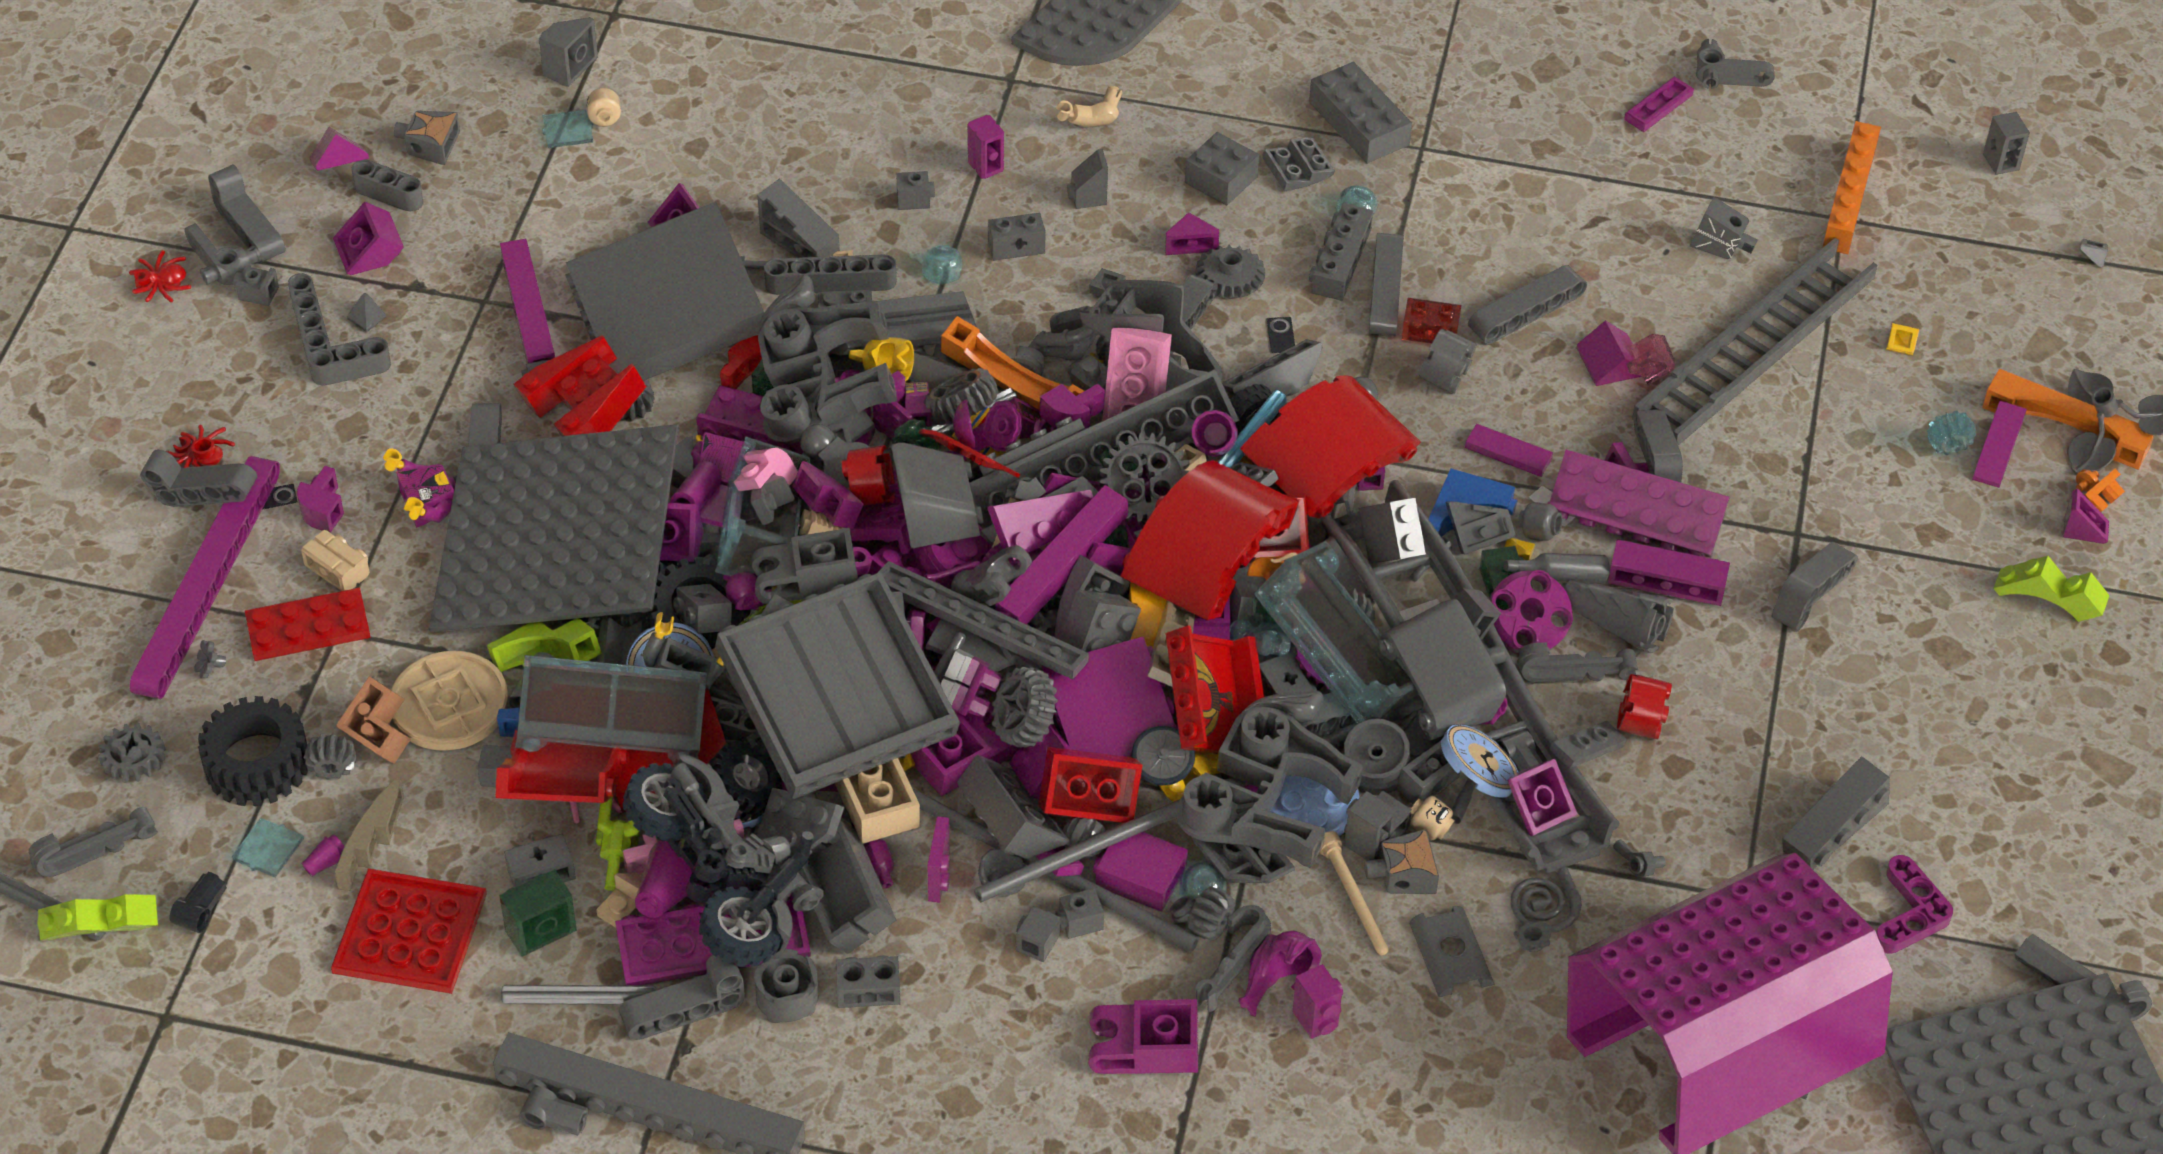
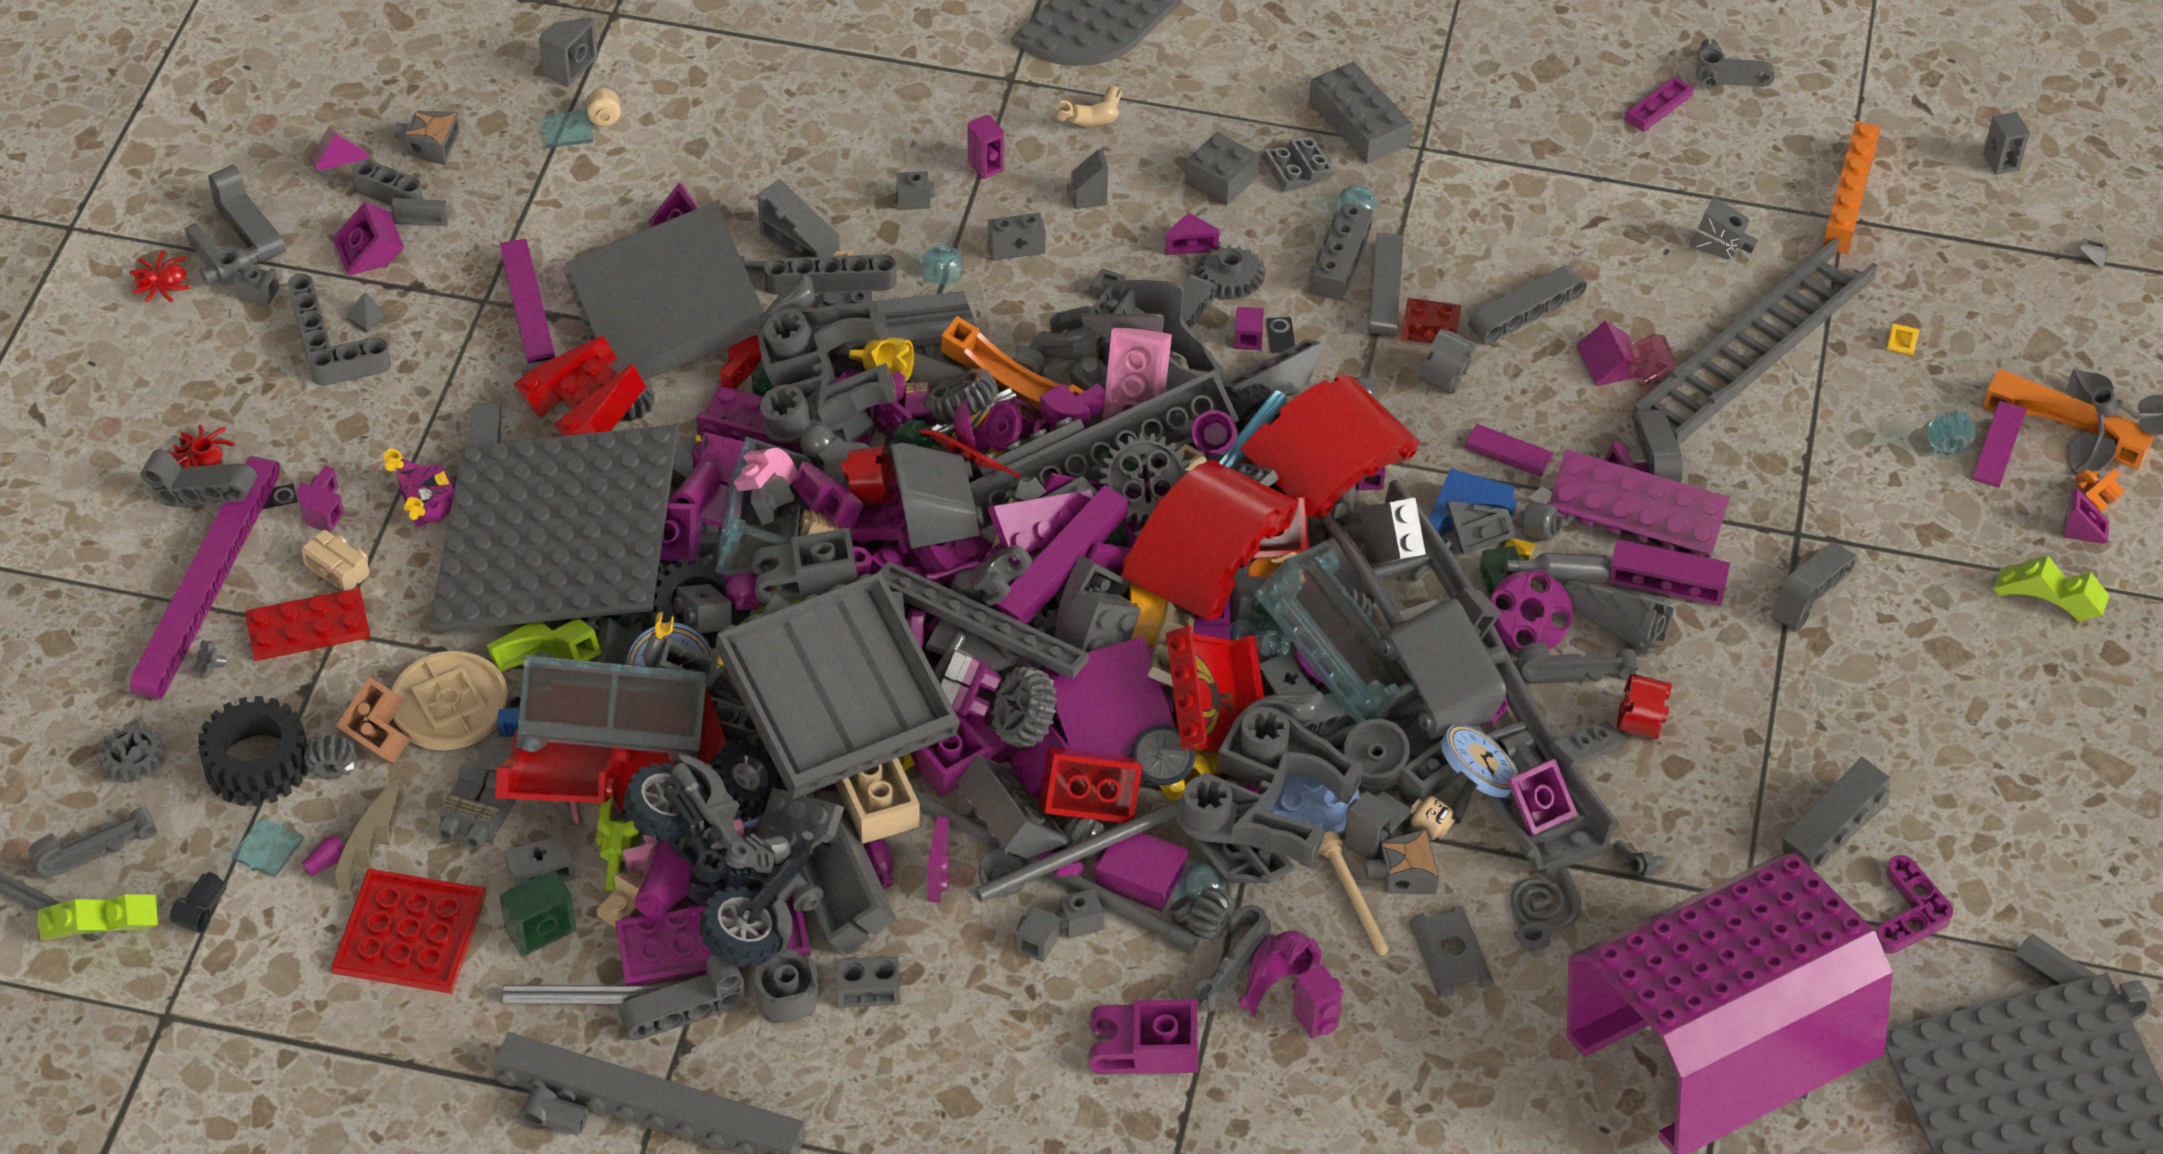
none -> dark grey tile [392,198,449,226]
none -> dark grey hips [438,764,517,850]
none -> magenta brick [1234,307,1264,351]

